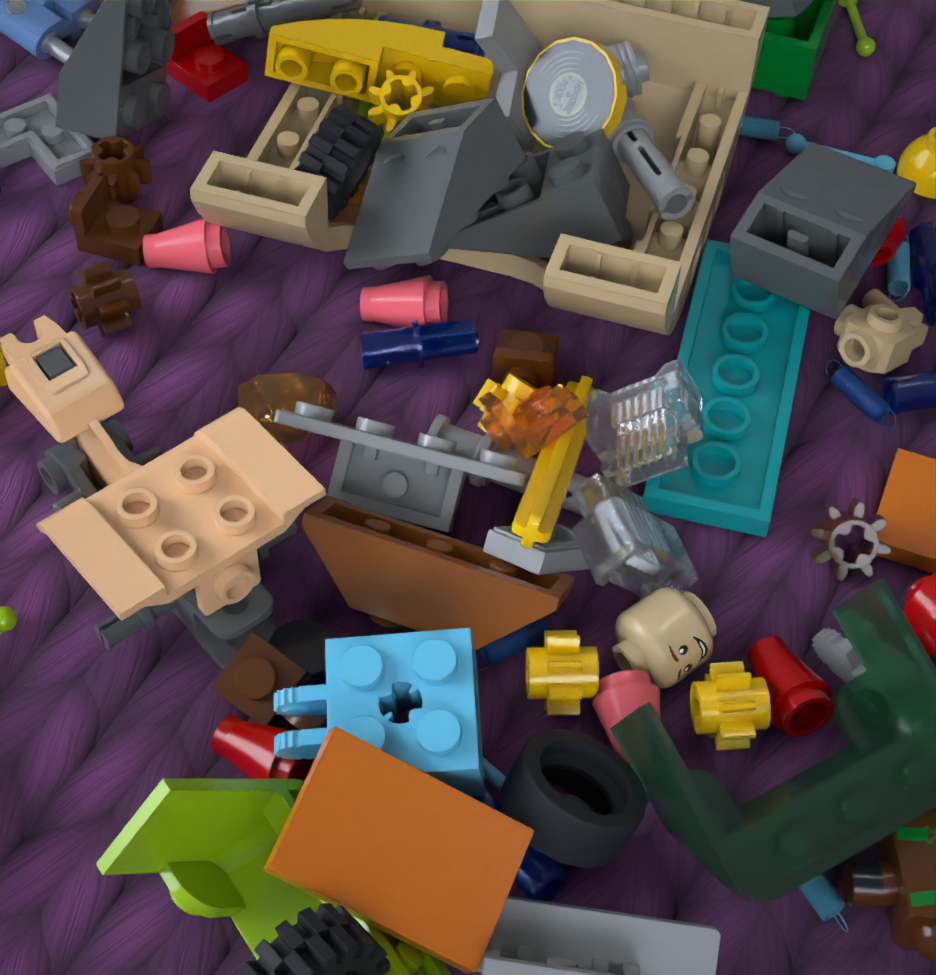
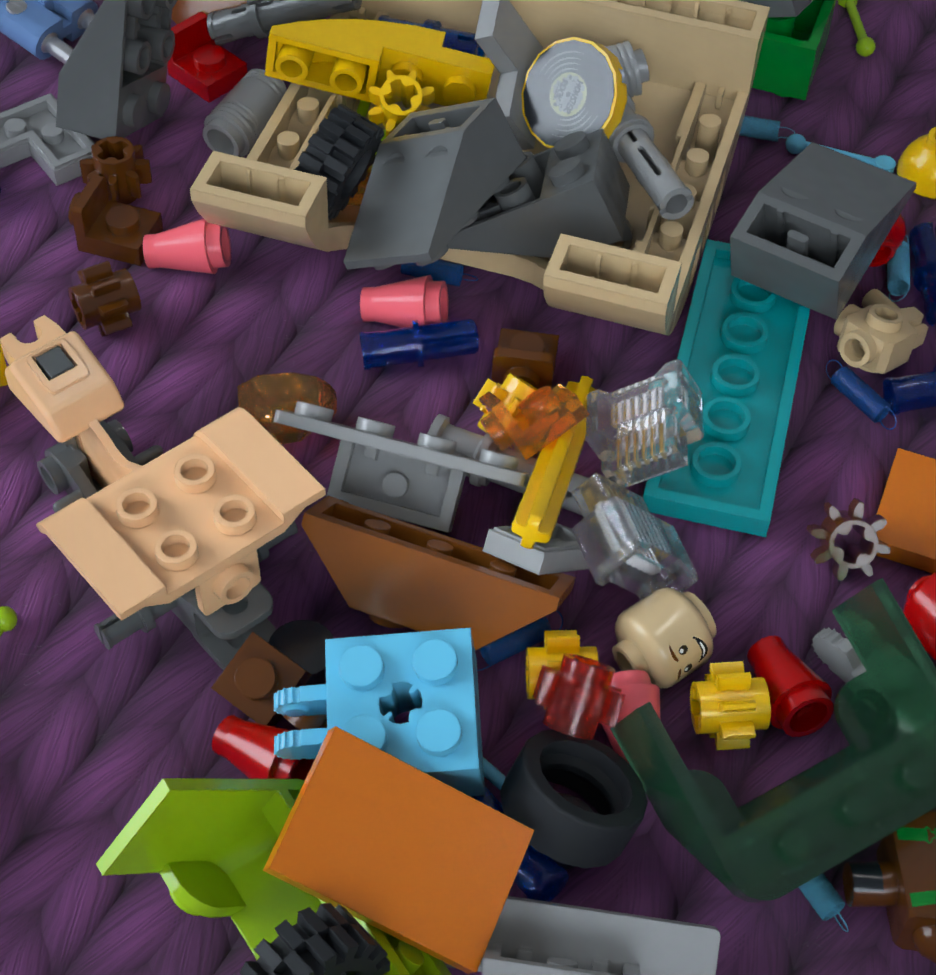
none -> light grey head [203,68,287,157]
none -> blue piece [400,259,478,287]
none -> clear red gear [532,653,626,740]

